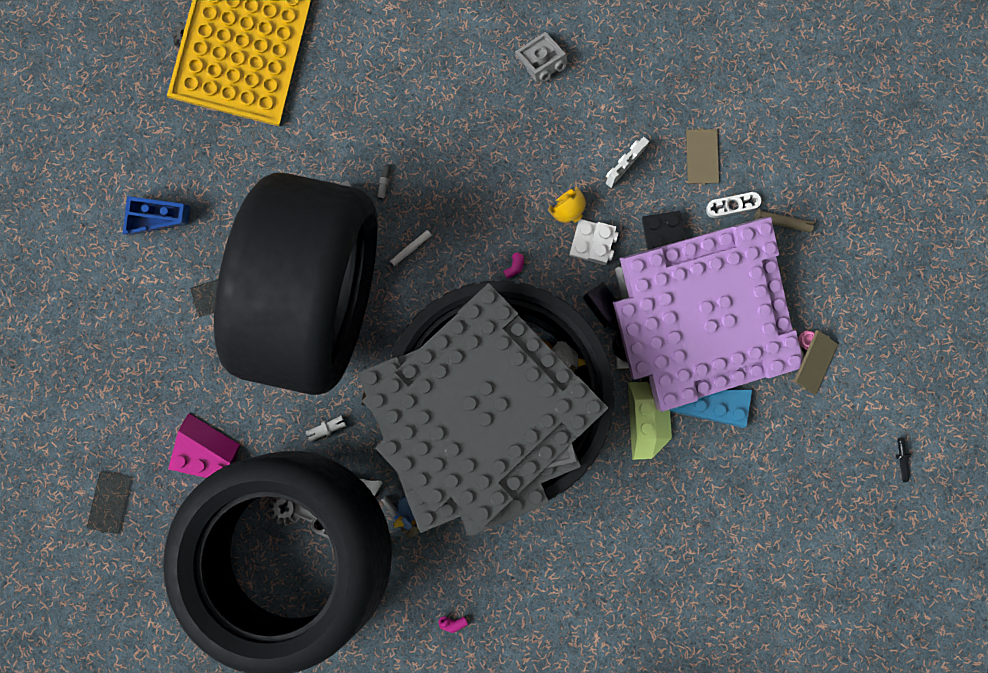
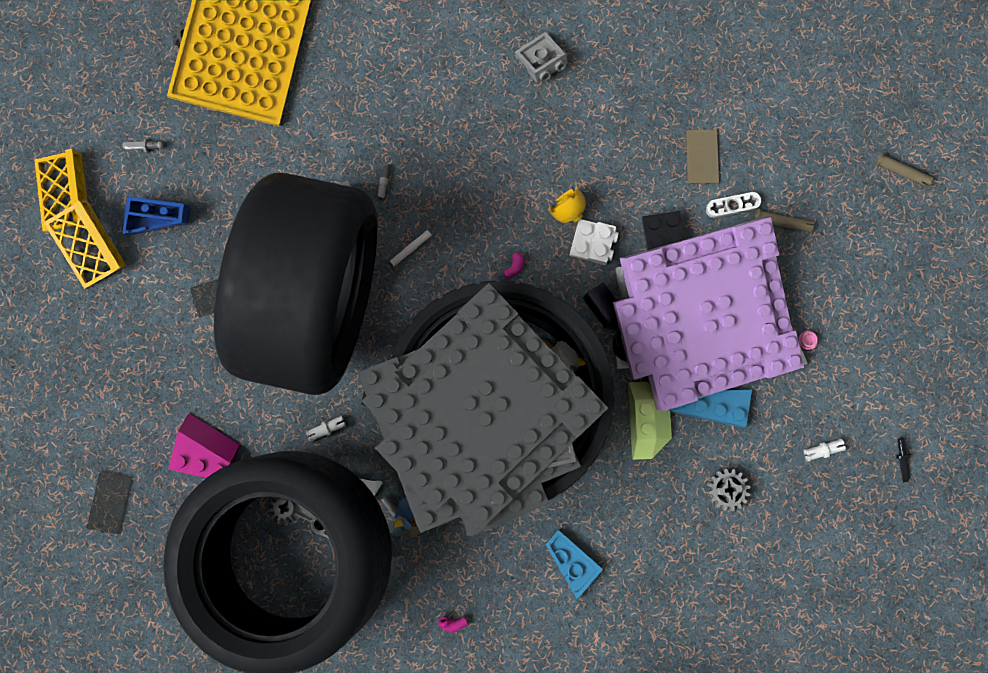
white wing [606,137,649,188] -> none
dark tan piece [794,330,838,395] -> none
none -> yellow fence [35,149,88,232]
none -> yellow fence [44,199,127,289]
none -> light grey piece [122,139,164,153]
none -> dark azure wing [545,530,603,599]
none -> light grey gear [707,469,751,511]
none -> white pin [804,439,846,462]
none -> dark tan pin [874,152,933,188]

